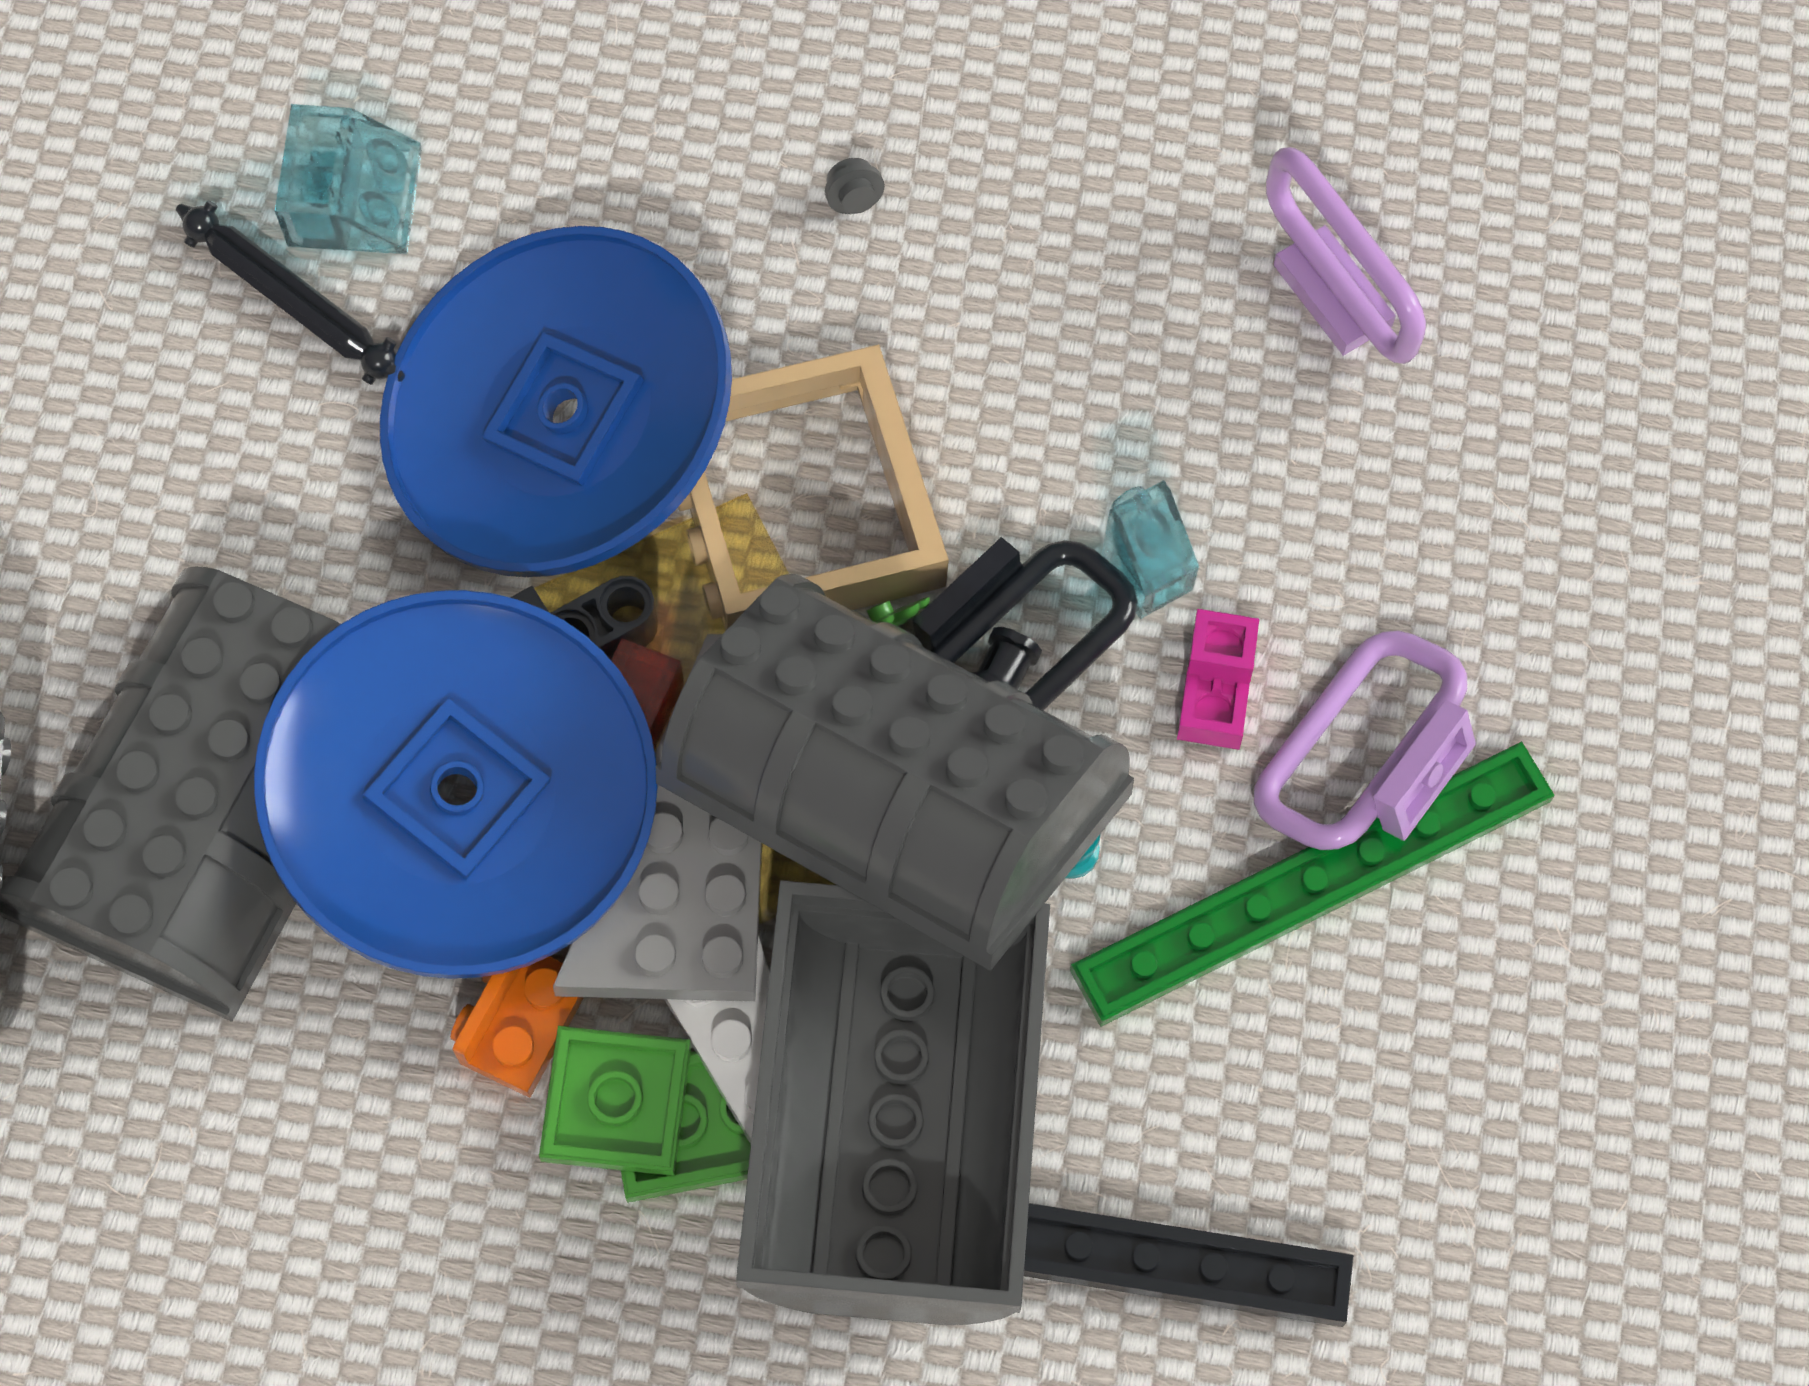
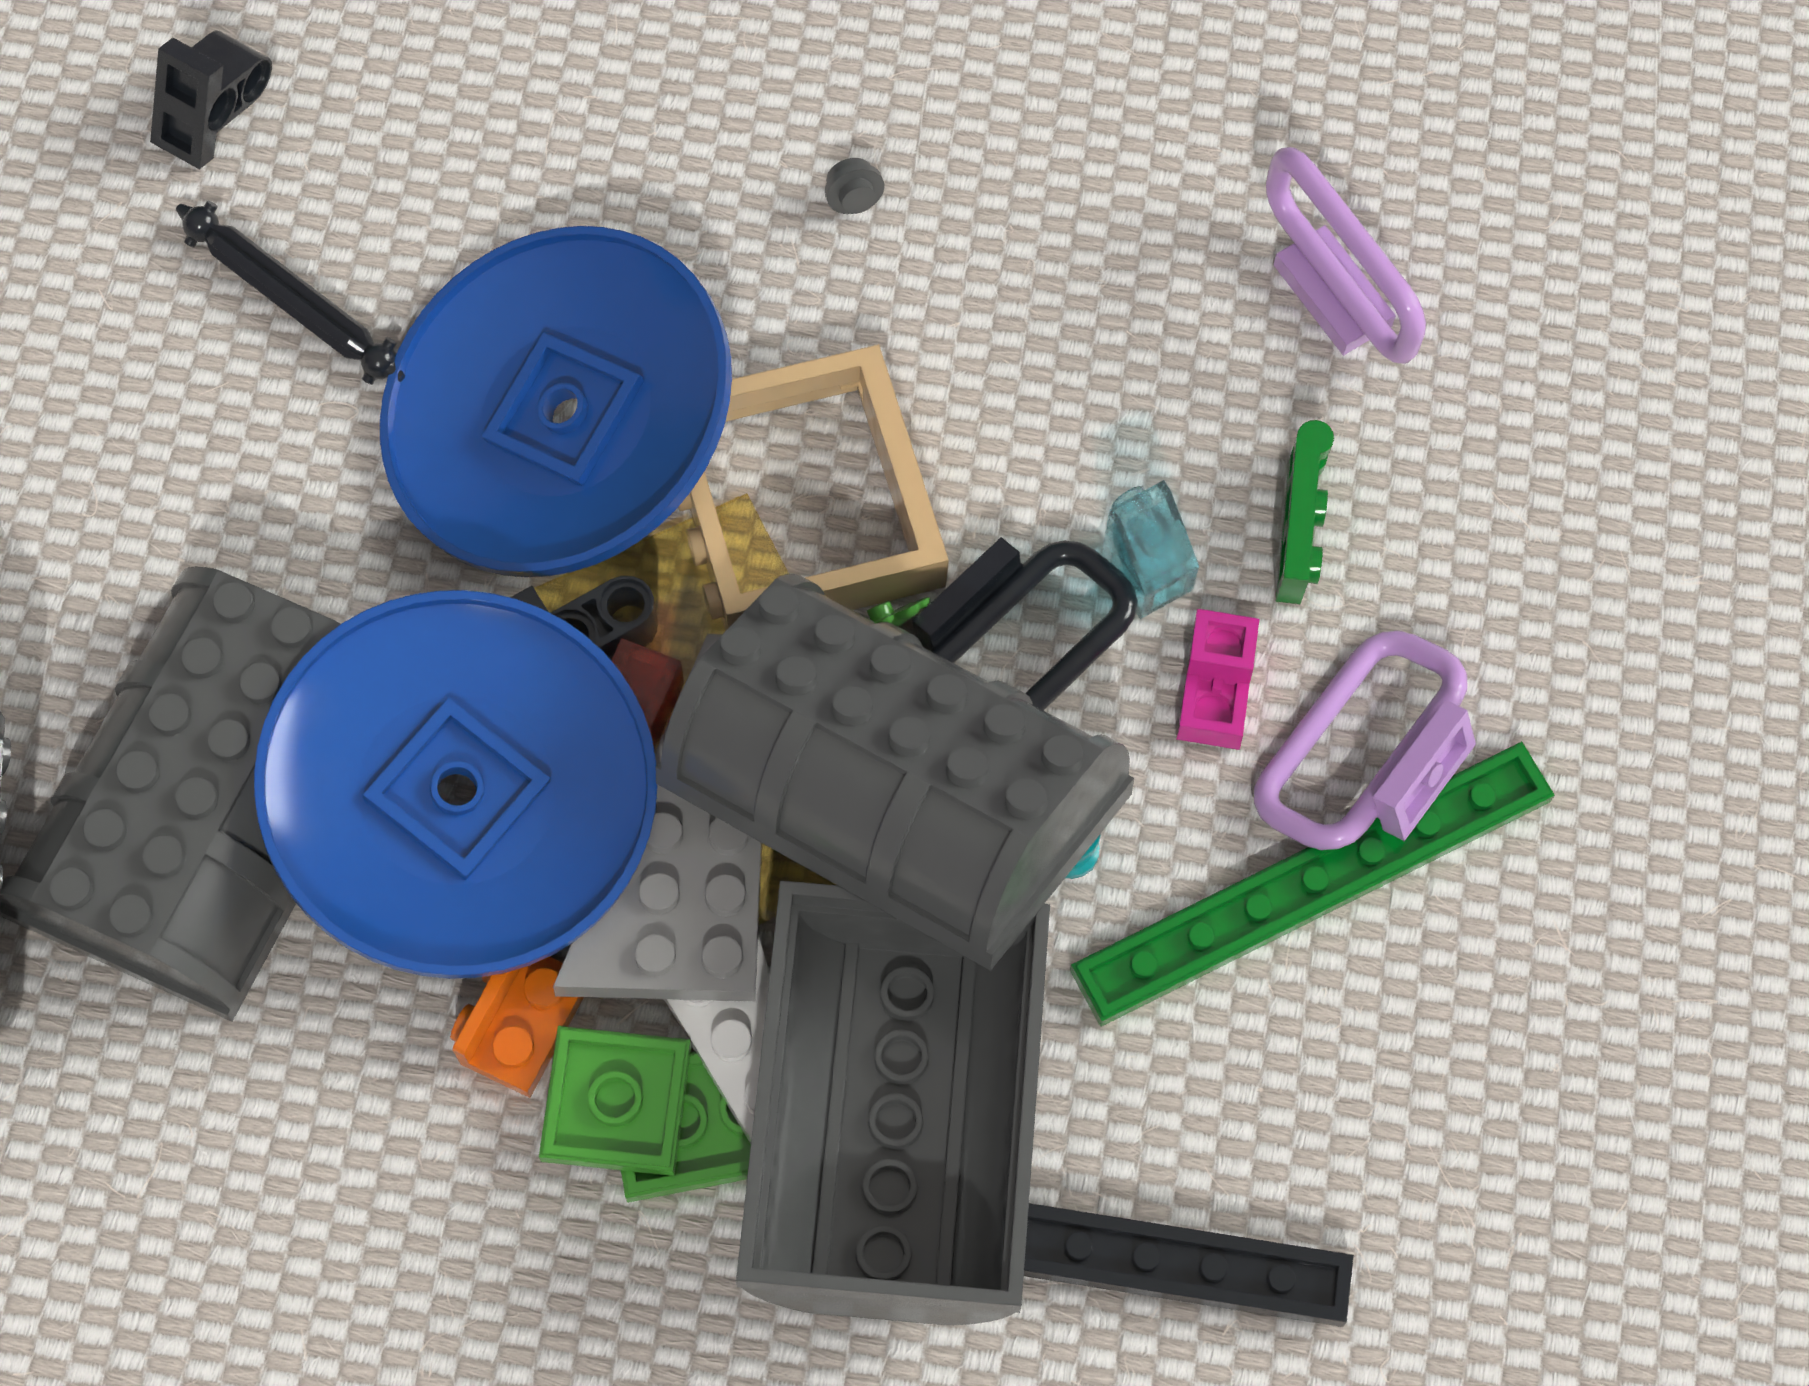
clear light blue slope [275,104,422,254] -> none
black bush [971,627,1042,689] -> none
none -> black tile [150,30,272,170]
none -> green plate [1276,420,1334,605]

